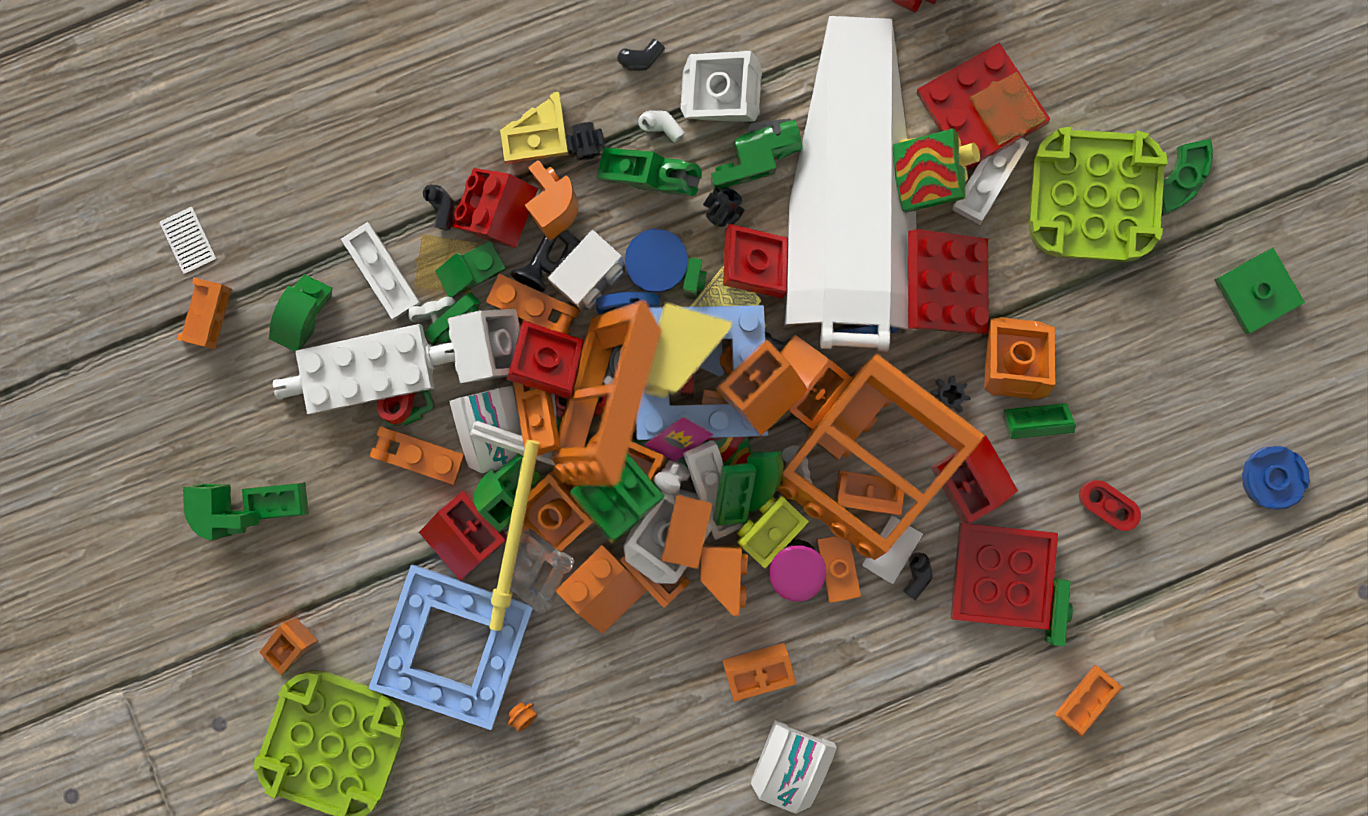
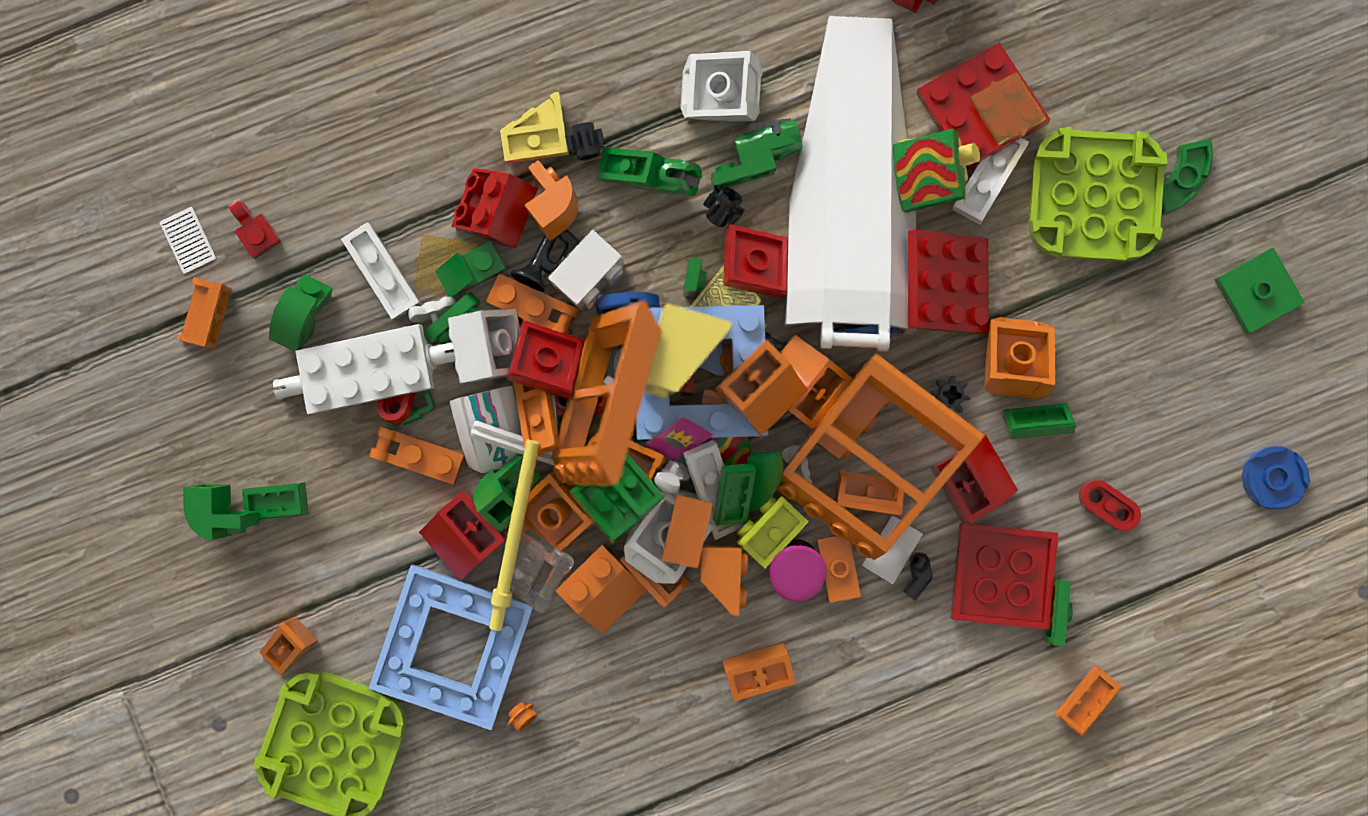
black arm [423,184,455,230] -> none
black arm [617,39,665,71] -> none
blue tile [625,229,688,293] -> none
white arm [638,111,686,143] -> none
white slope [750,720,837,814] -> none
none -> red plate [228,199,282,259]

